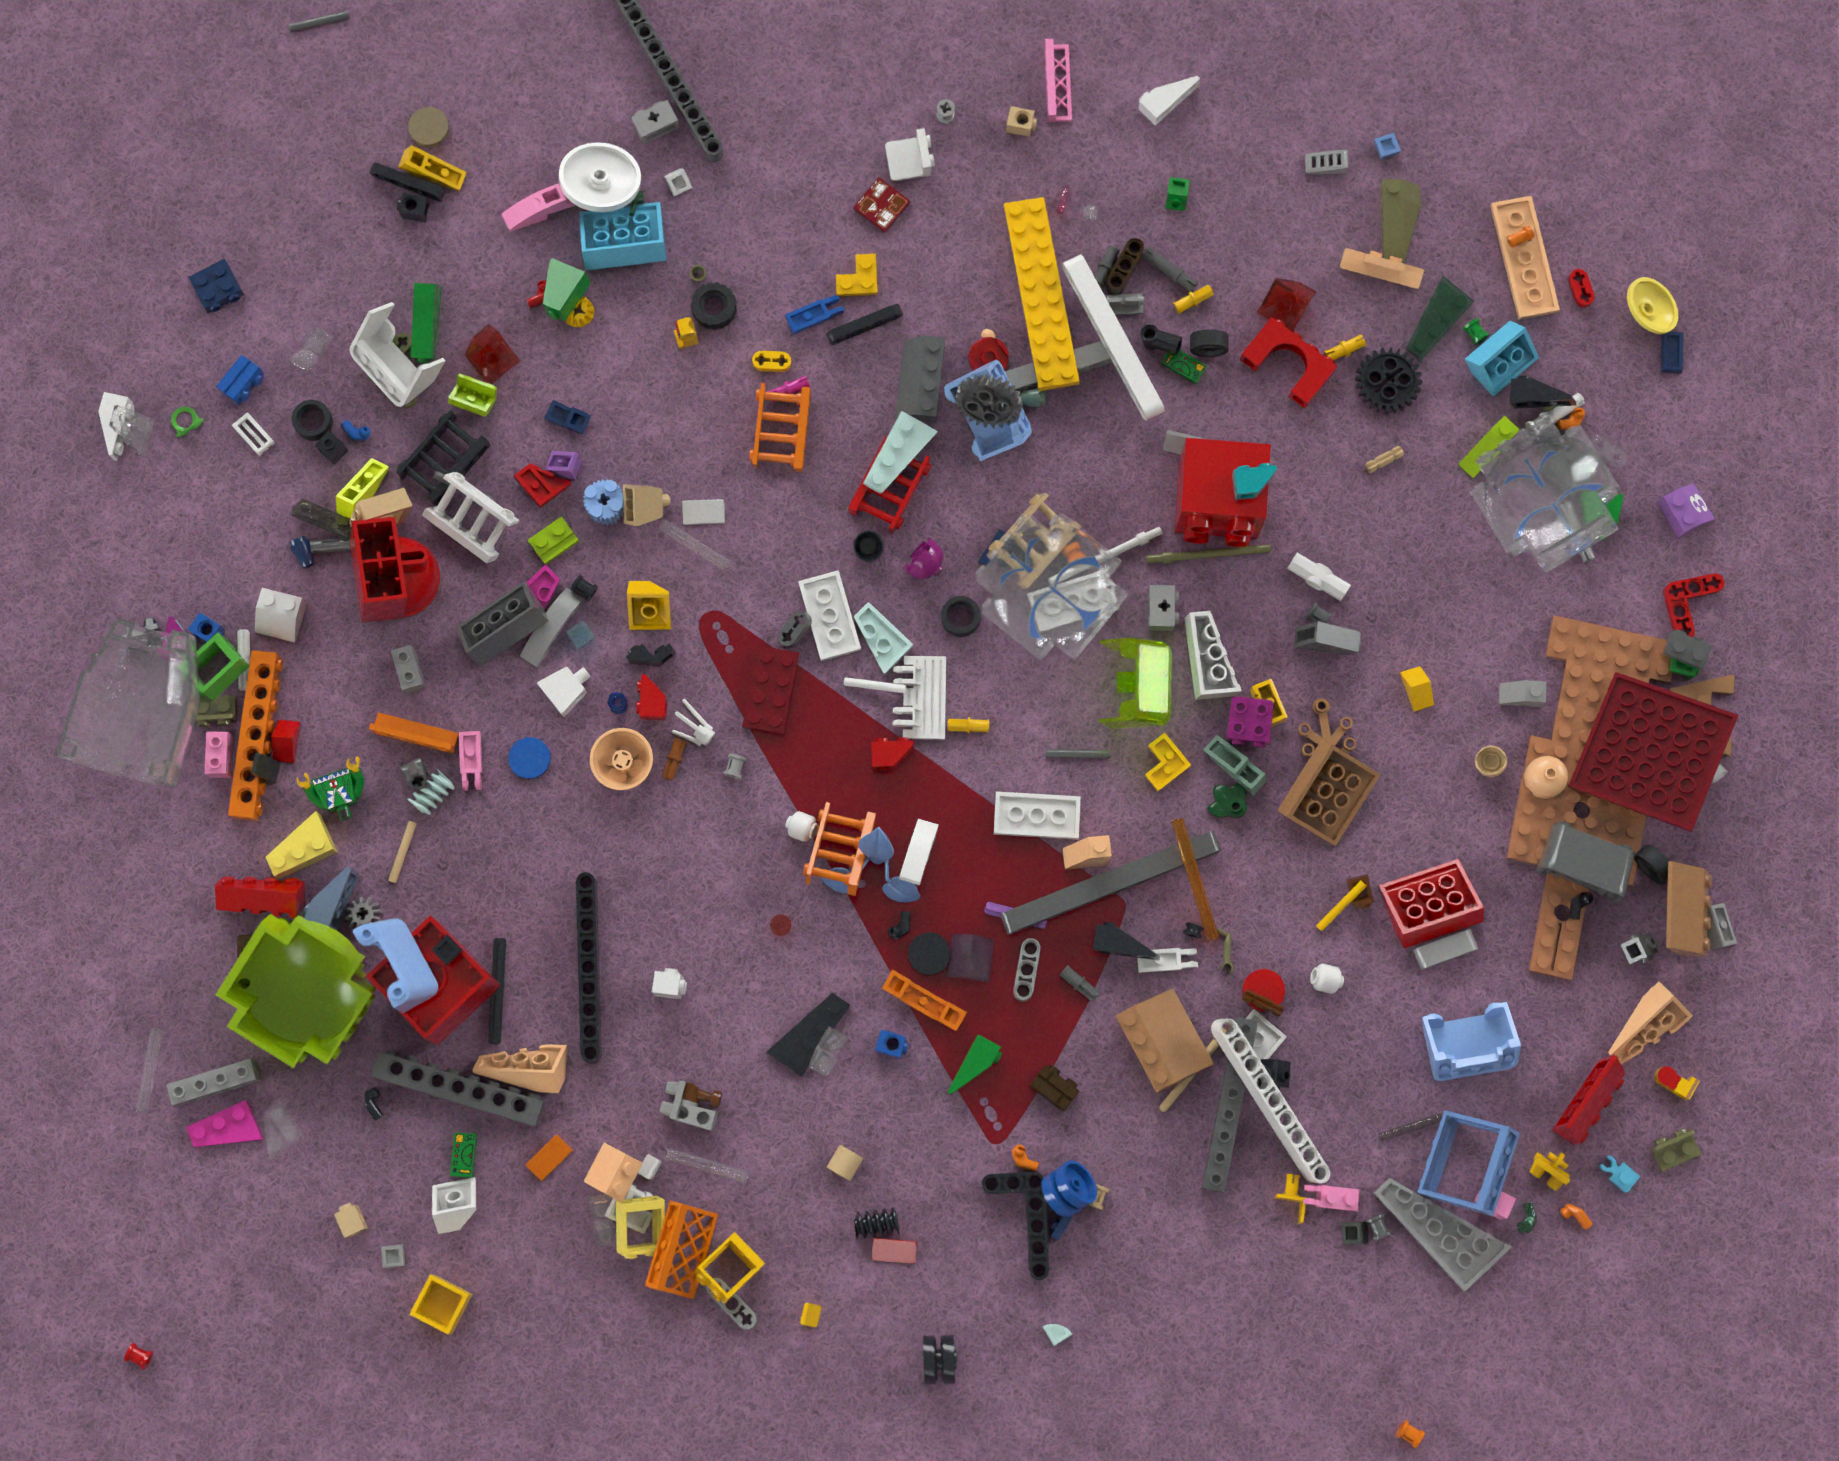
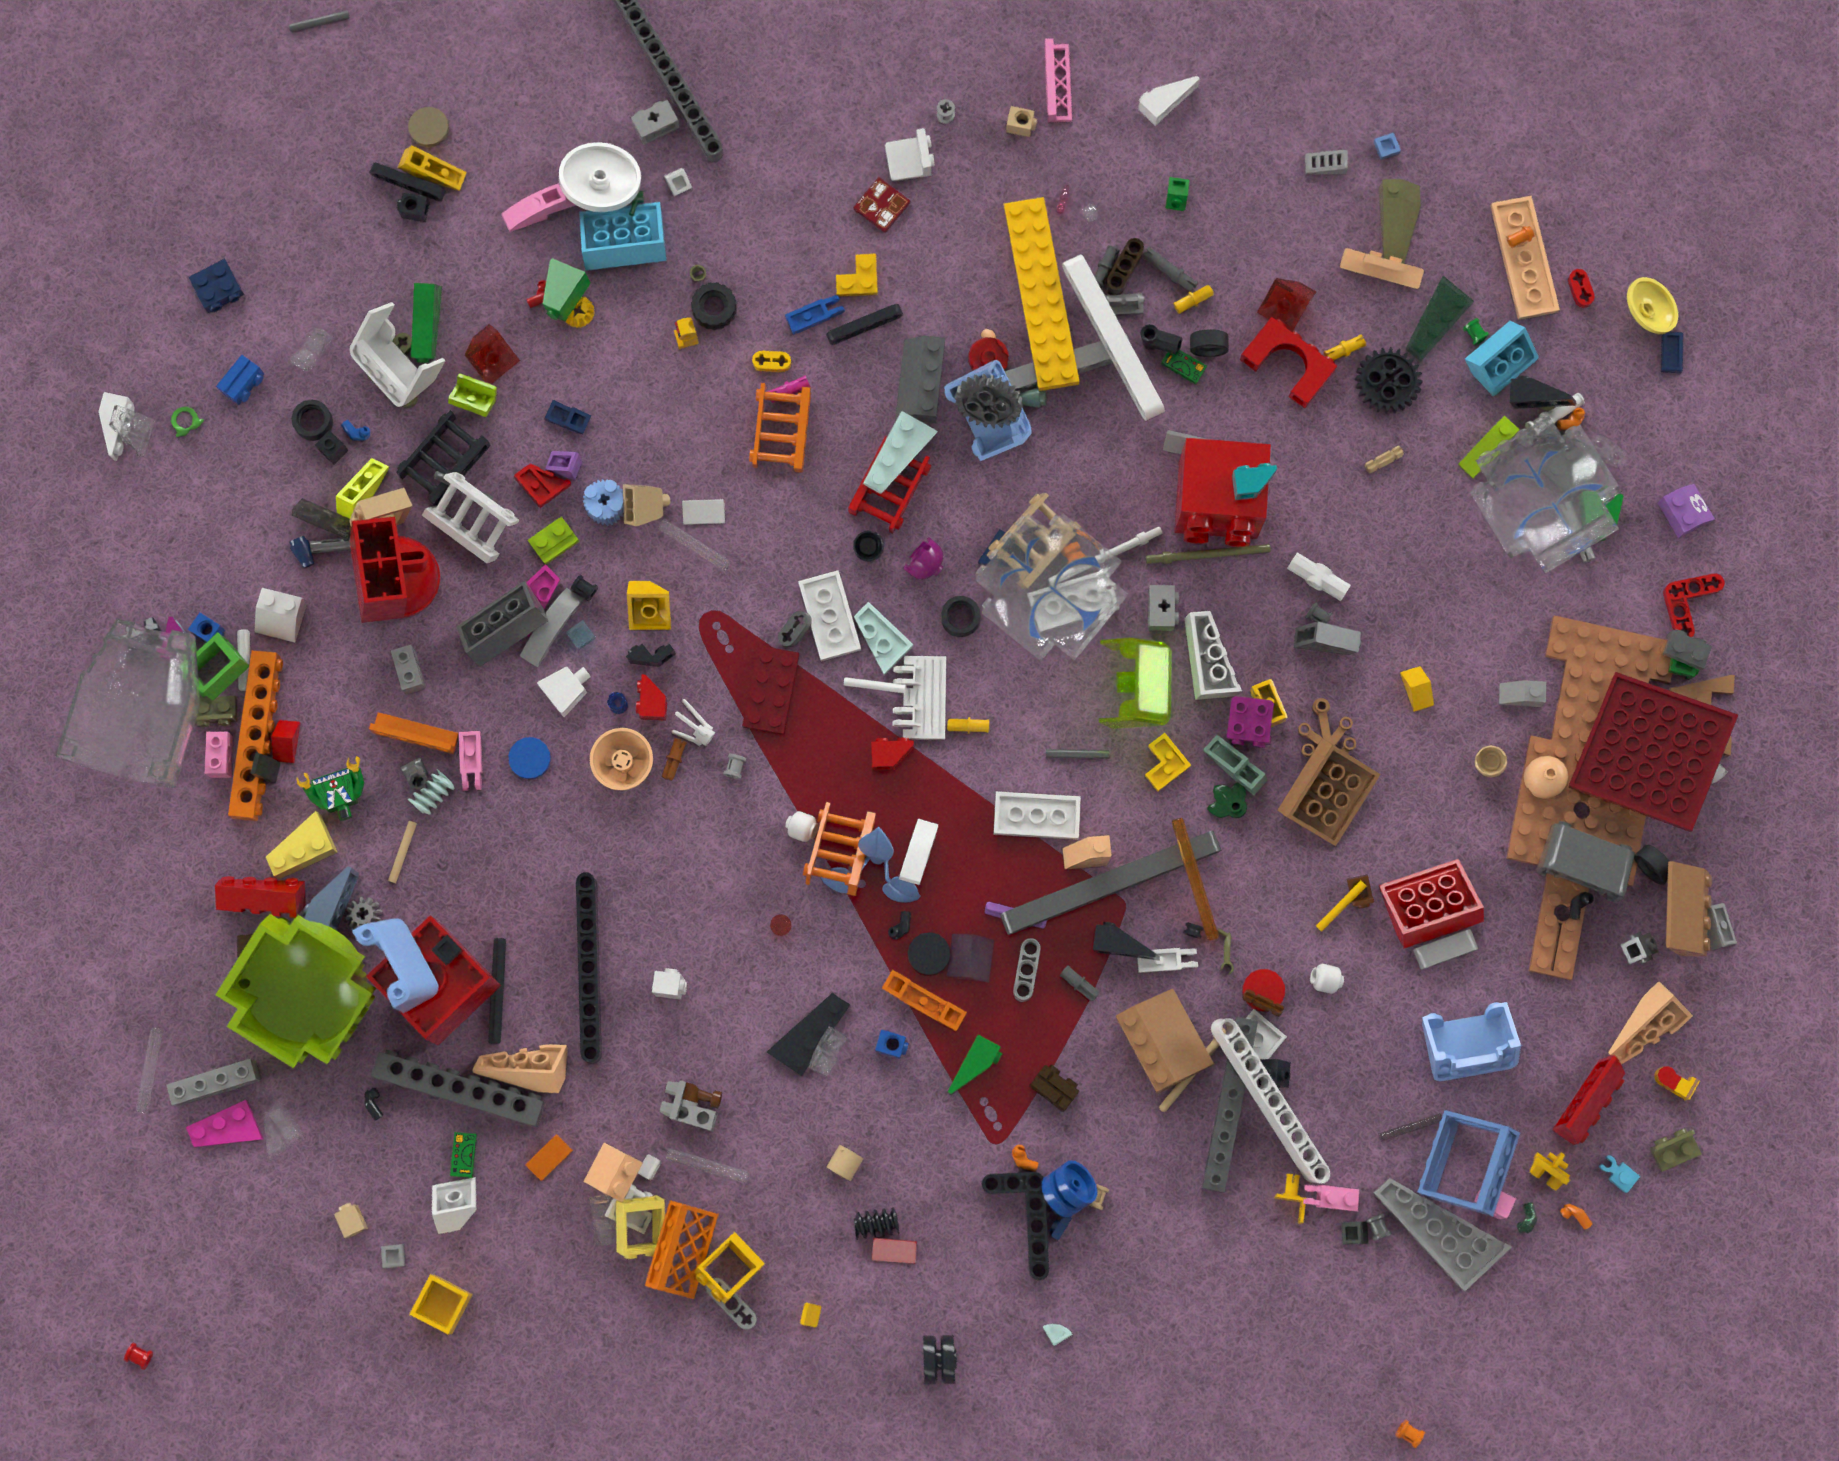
white tile [232,412,275,457] -> none

